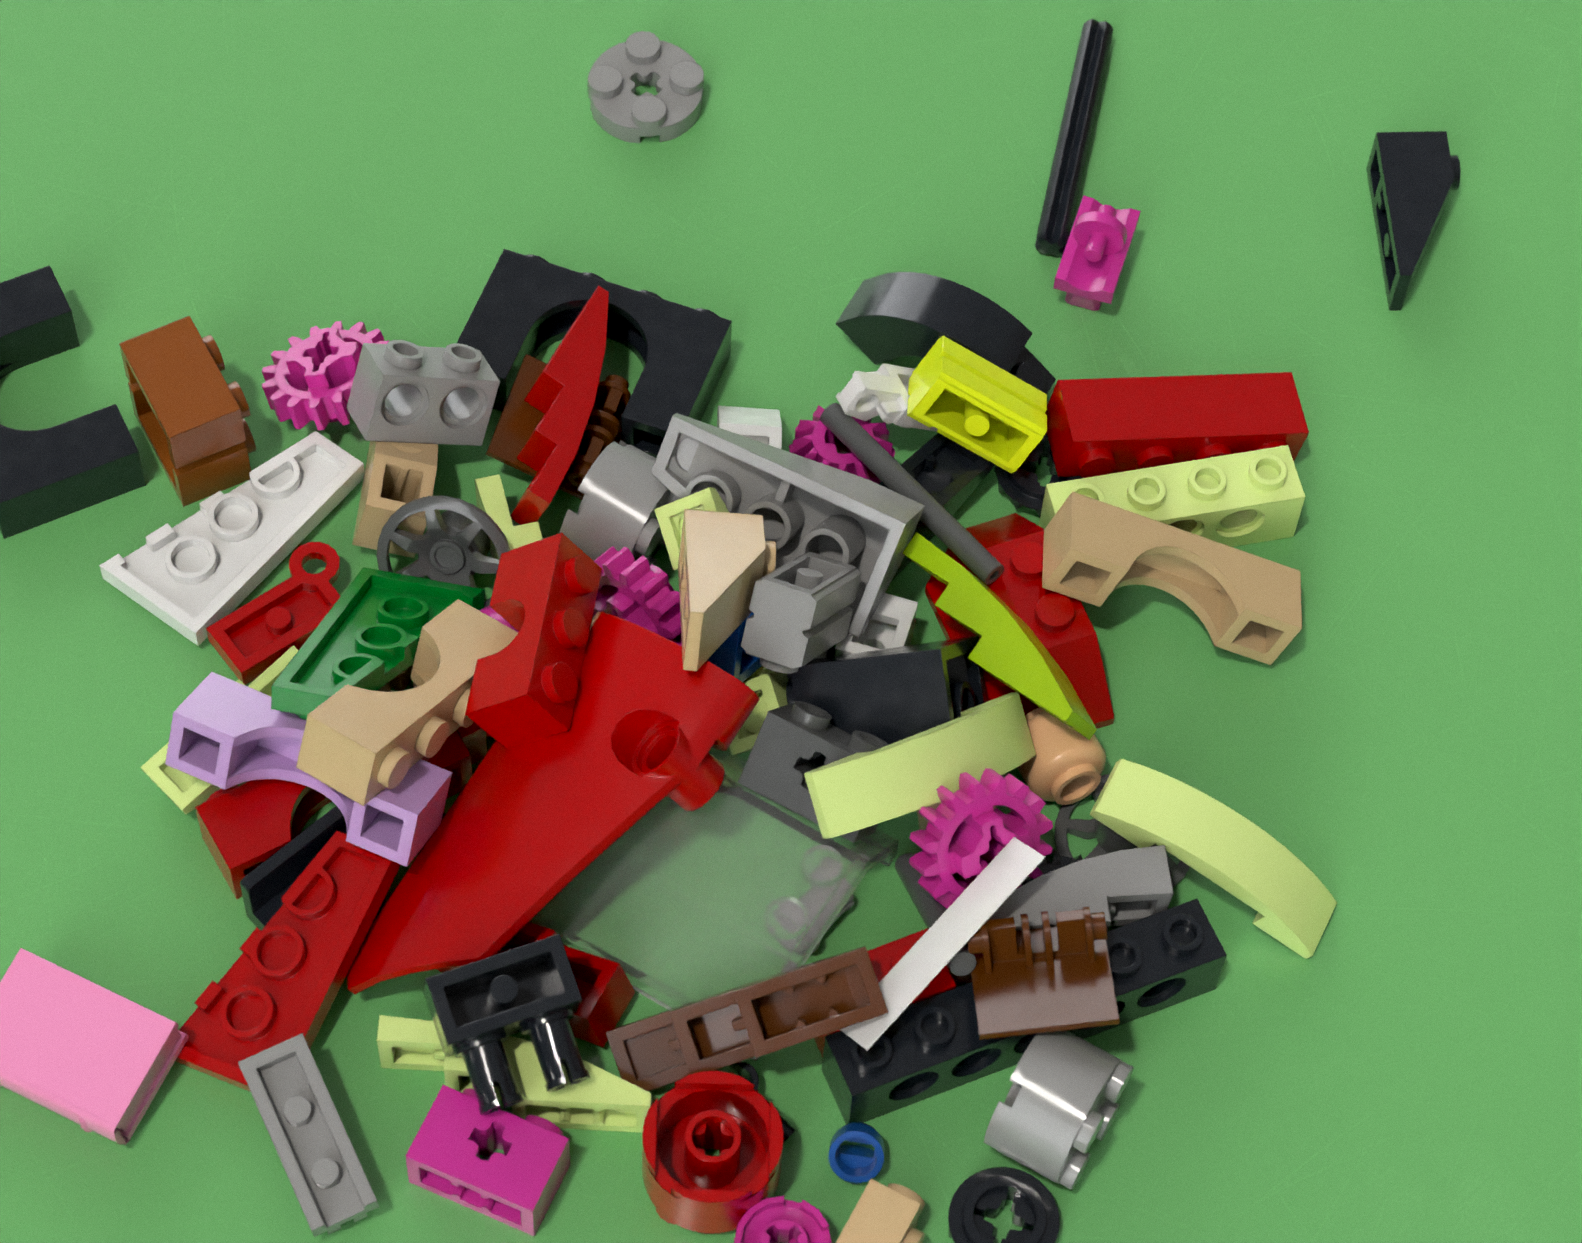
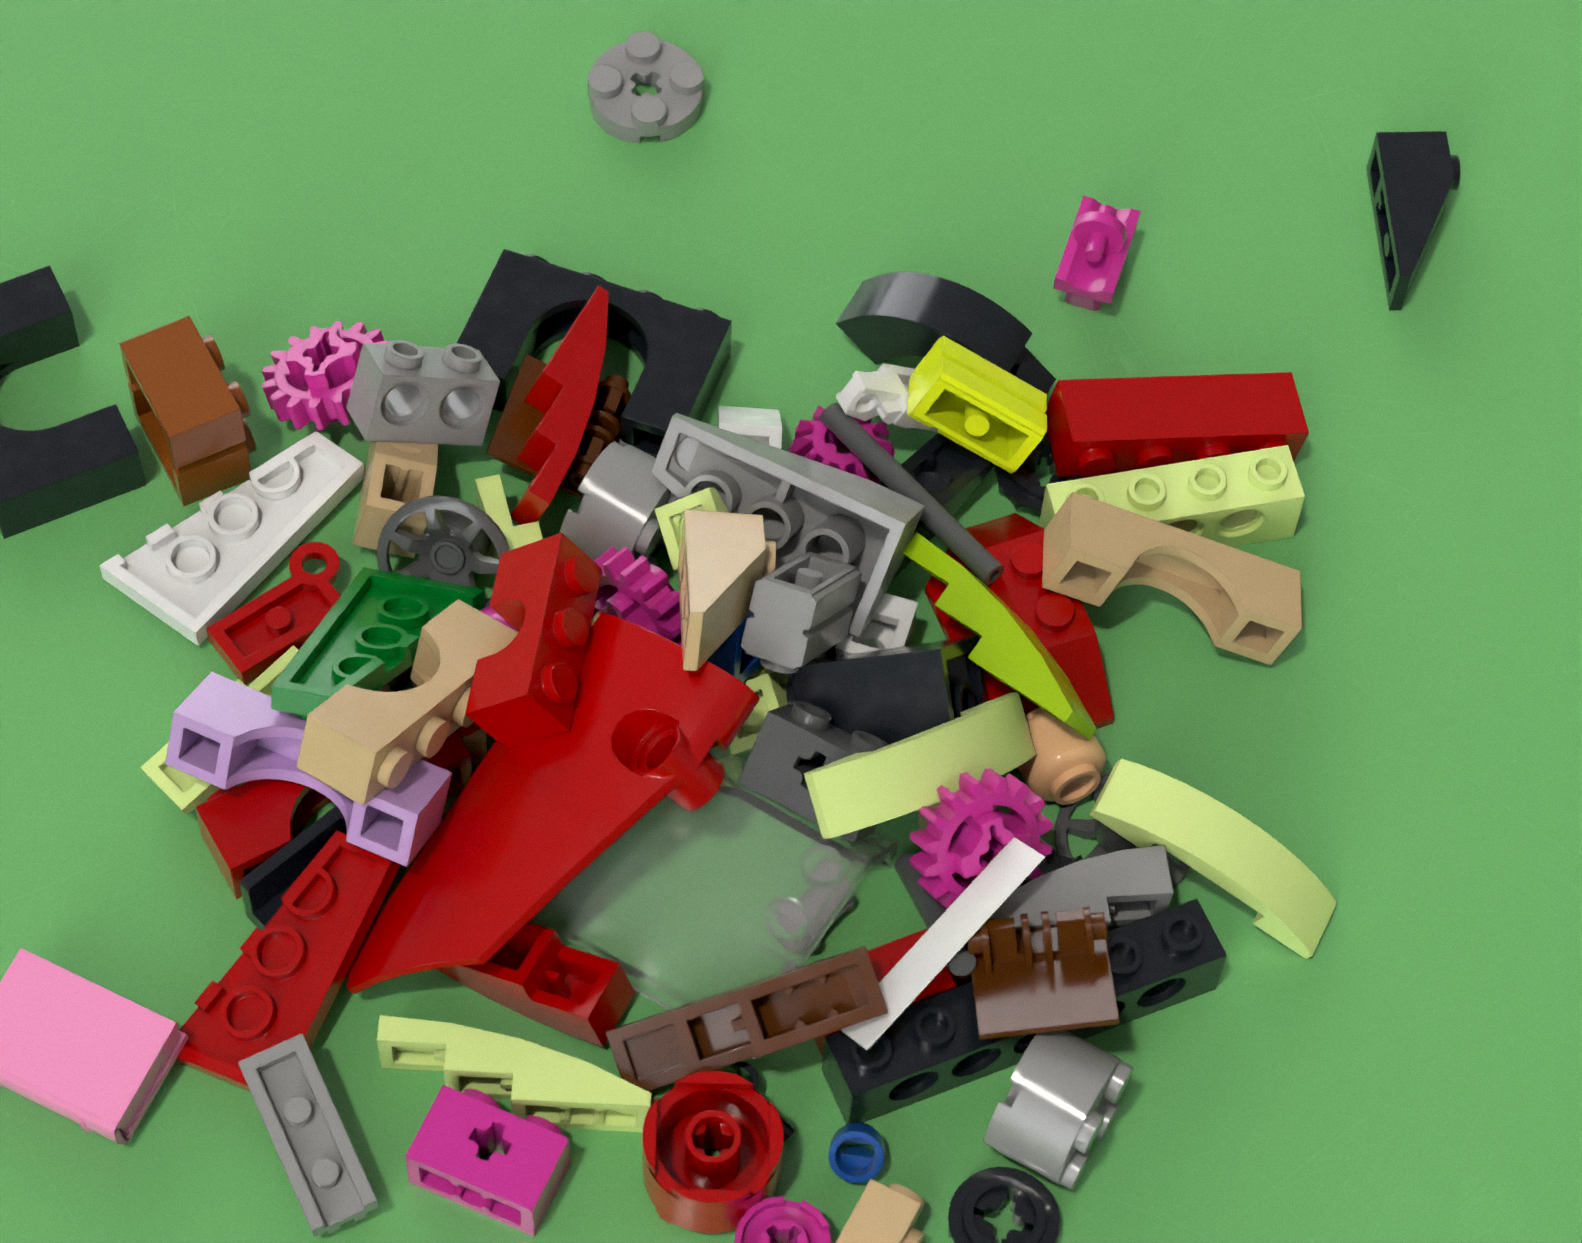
black brick [423,934,590,1115] -> none
black axle [1035,19,1113,257] -> none

